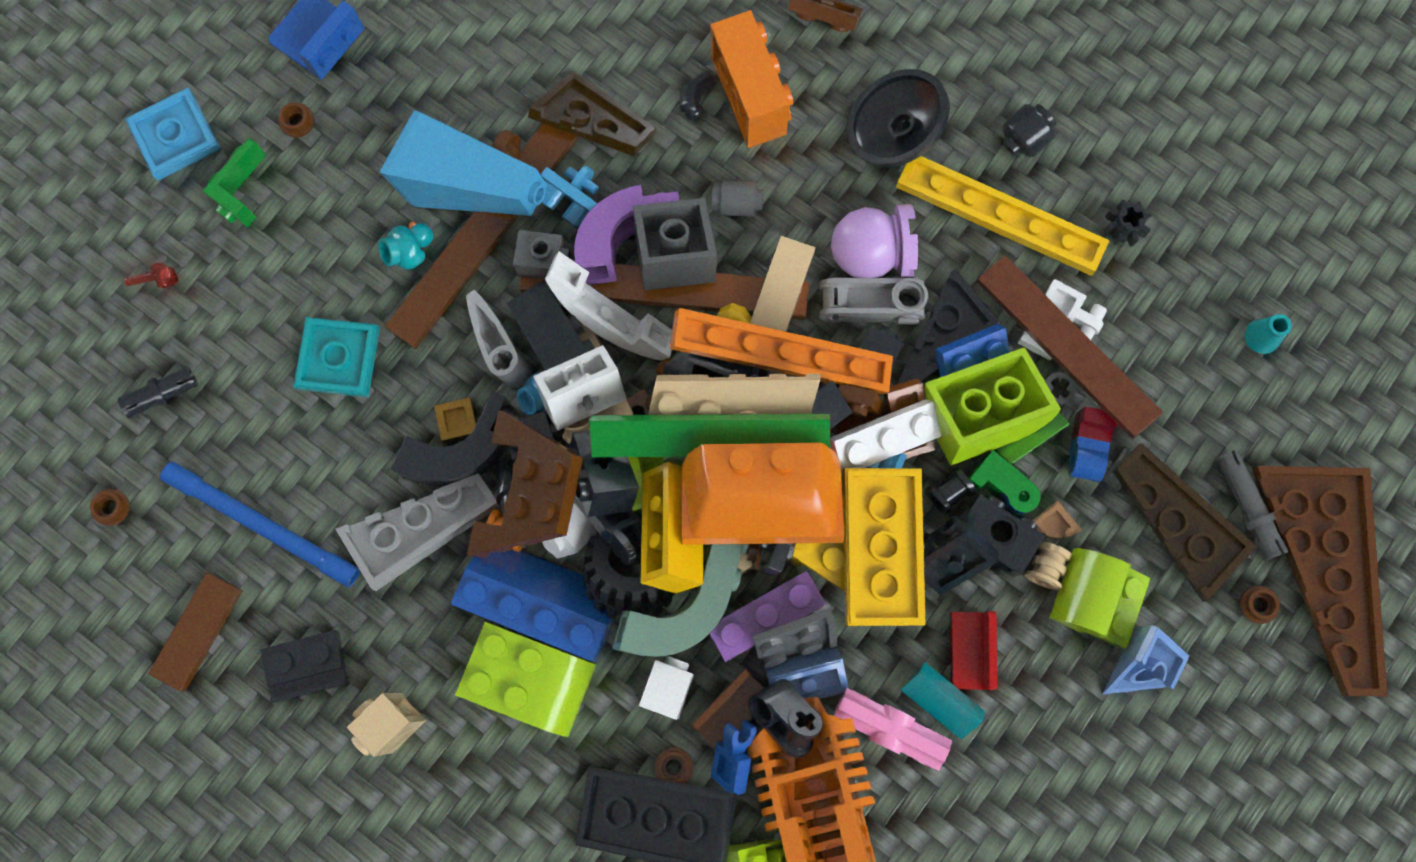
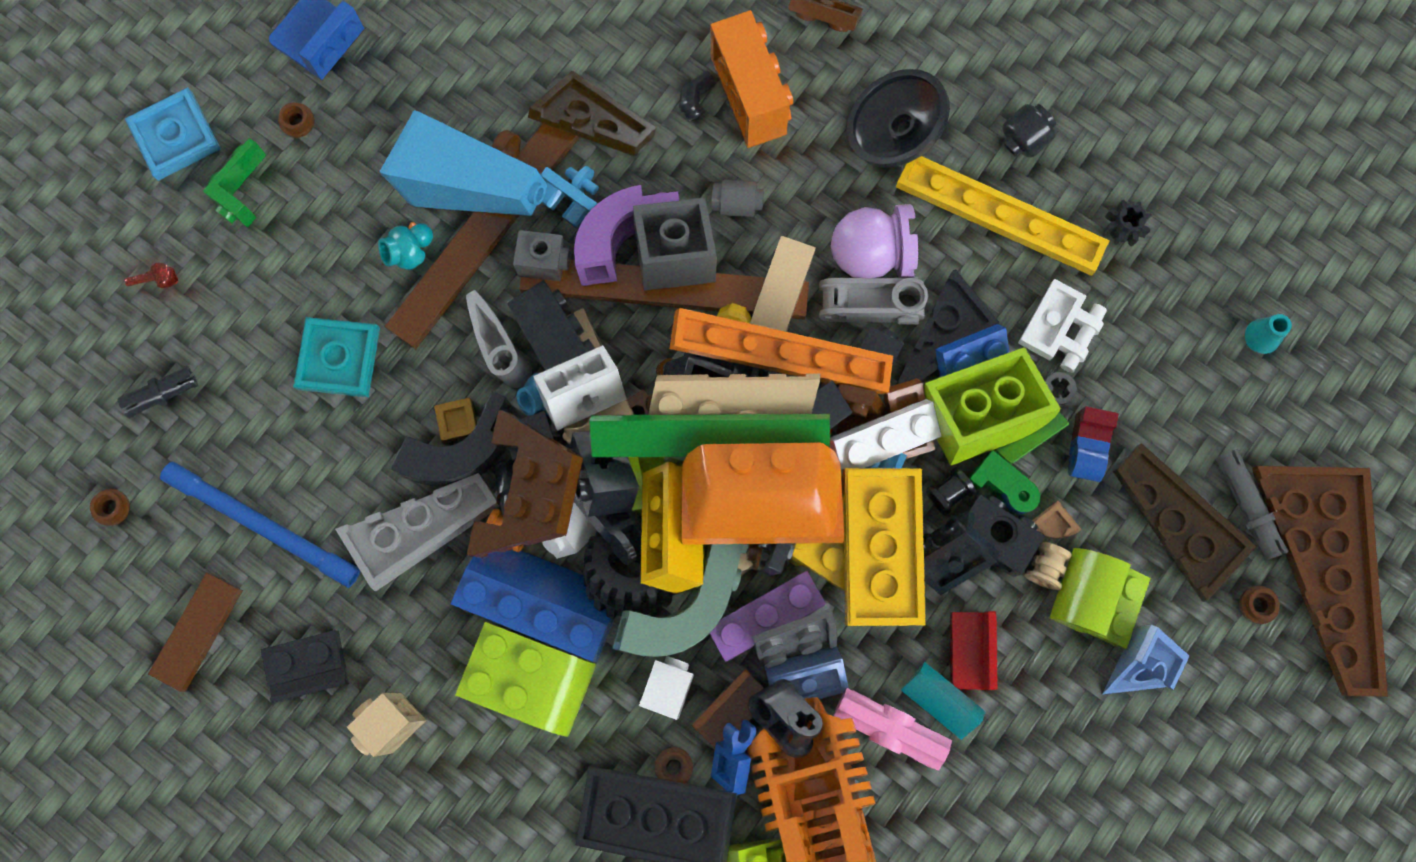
white slope [545,251,672,361] -> none
copper tile [977,256,1163,440] -> none

